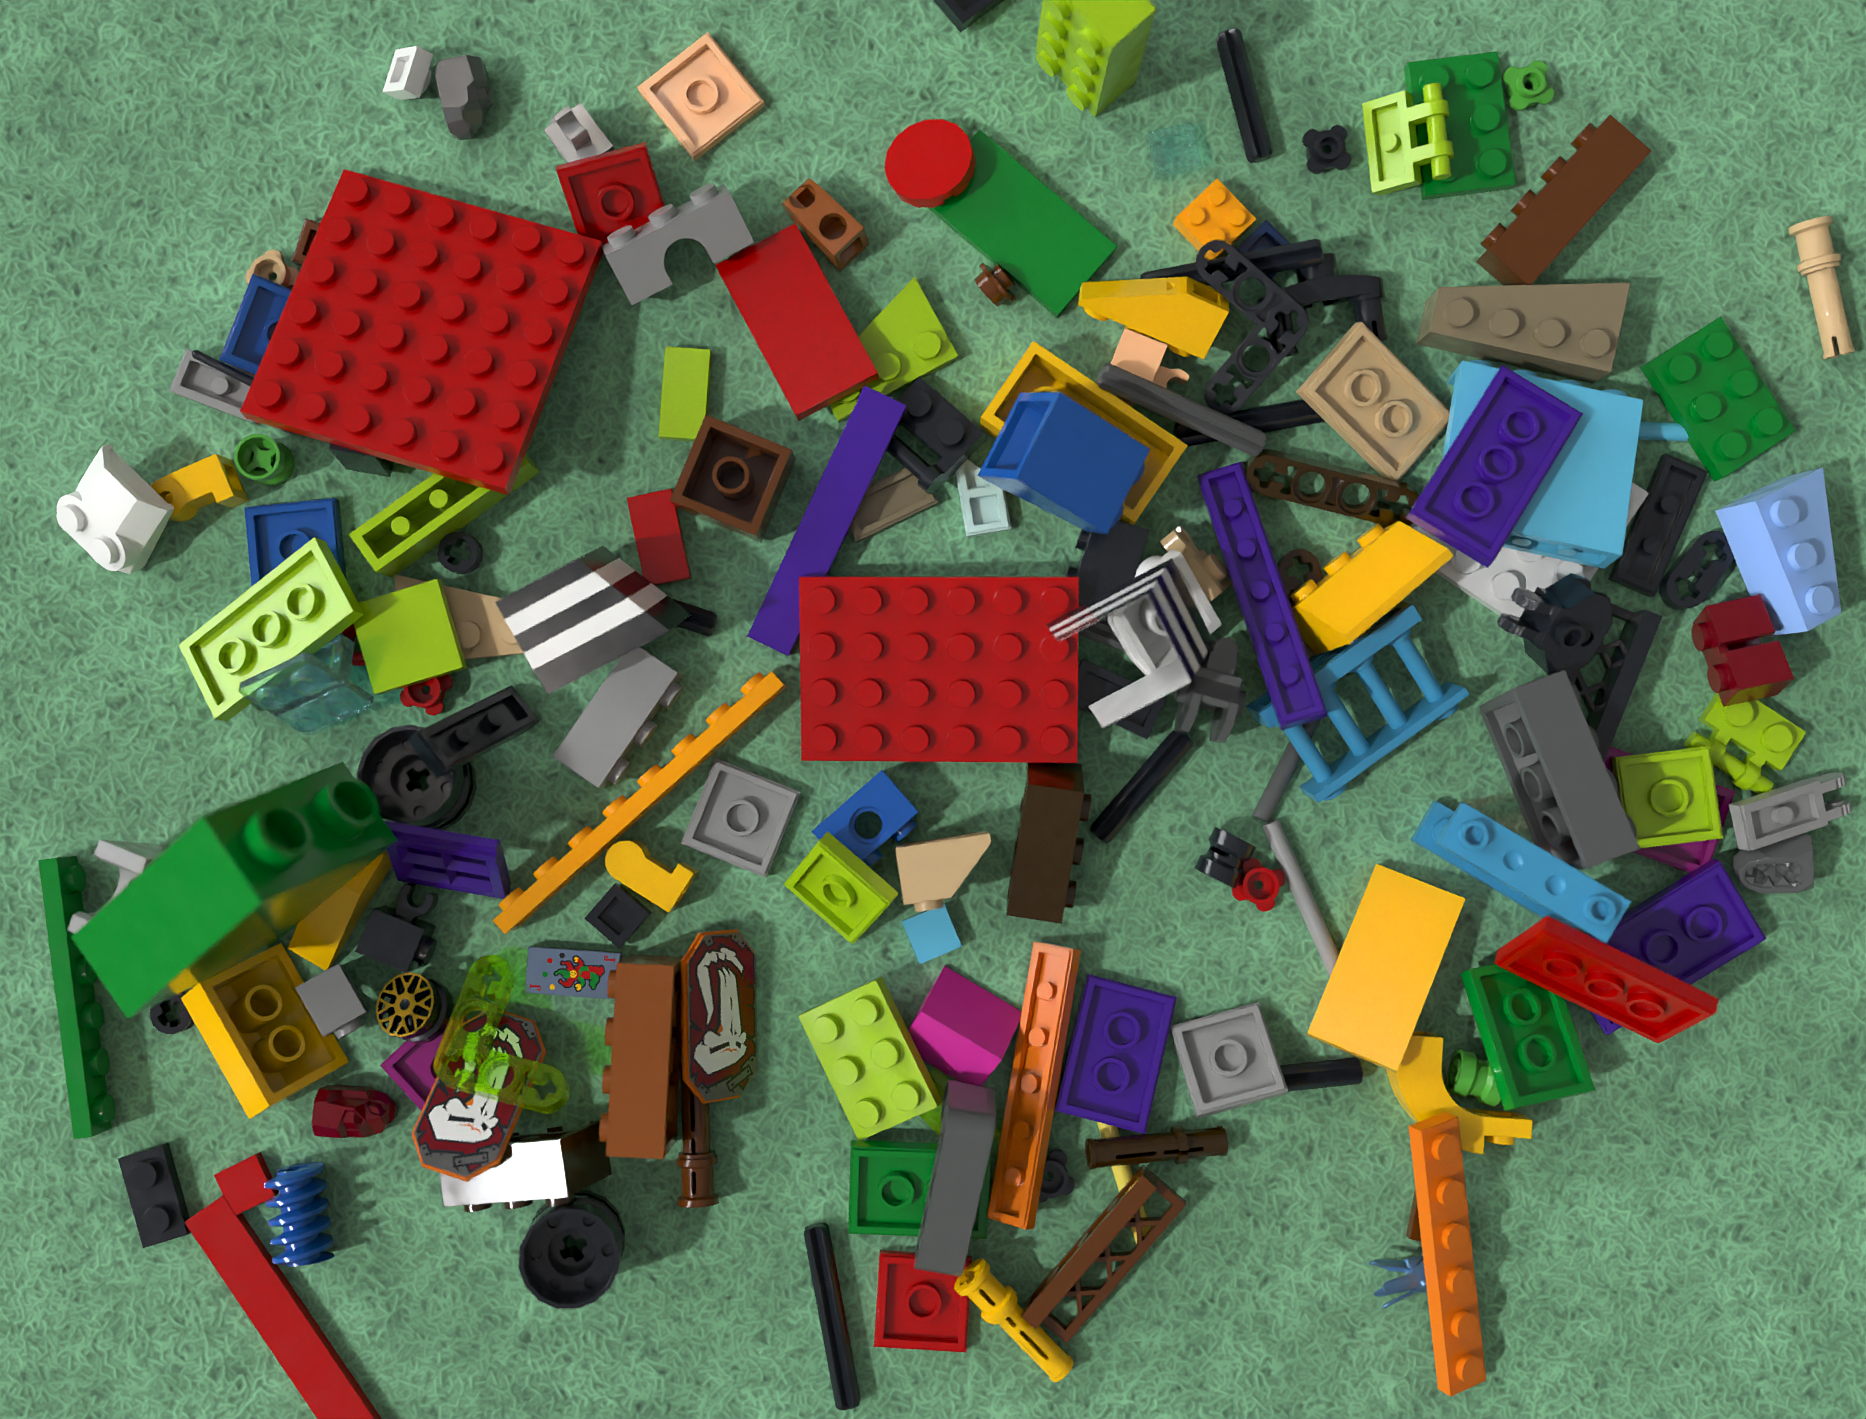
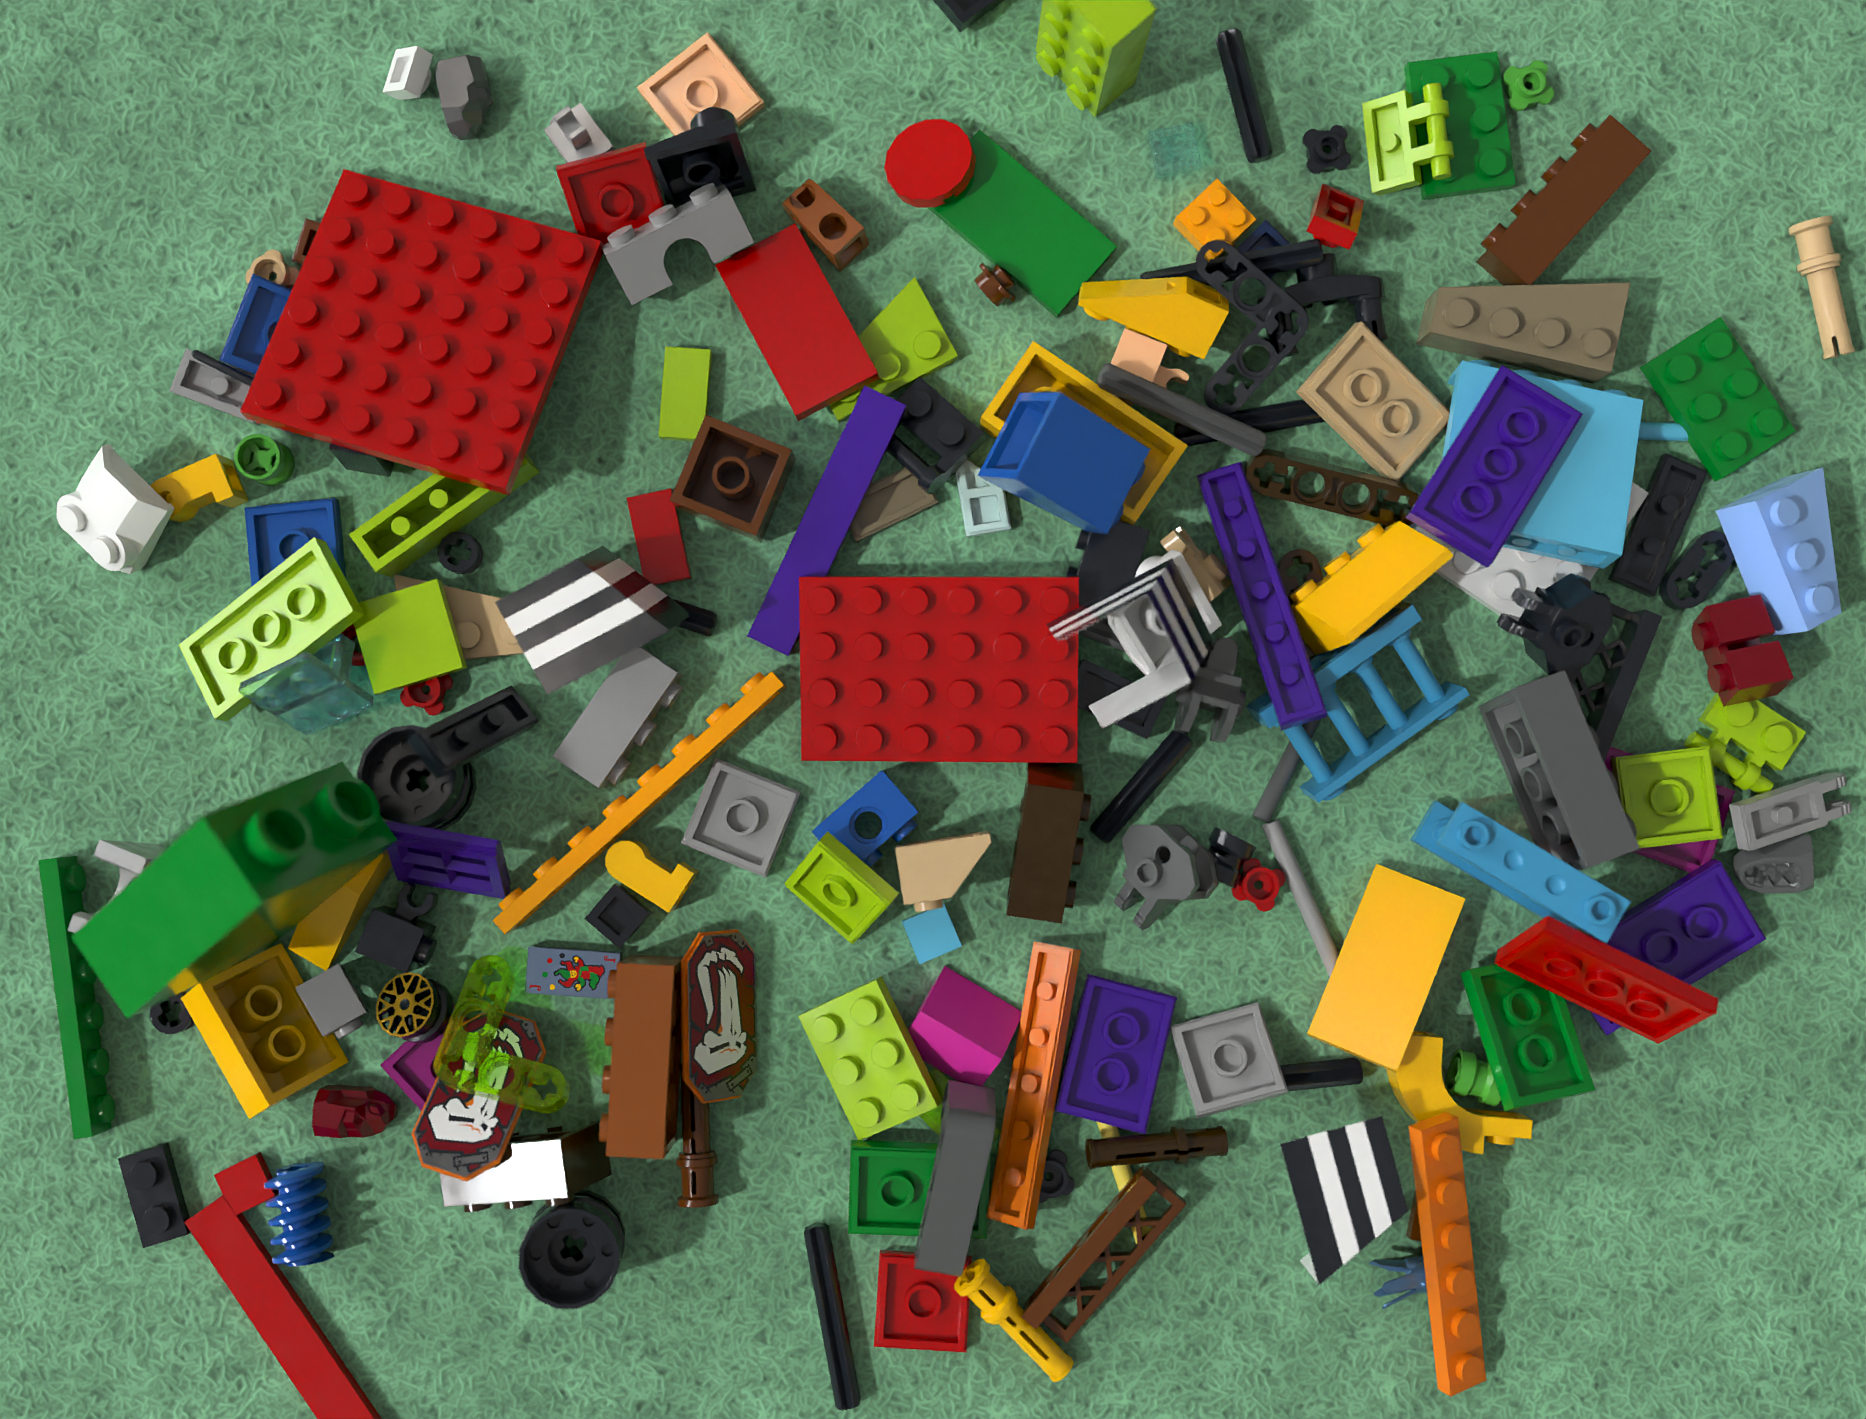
none -> black slope [644,107,756,208]
none -> dark grey hinge [1114,824,1218,931]
none -> black sticker [1280,1116,1408,1285]
none -> red plate [1306,183,1364,250]

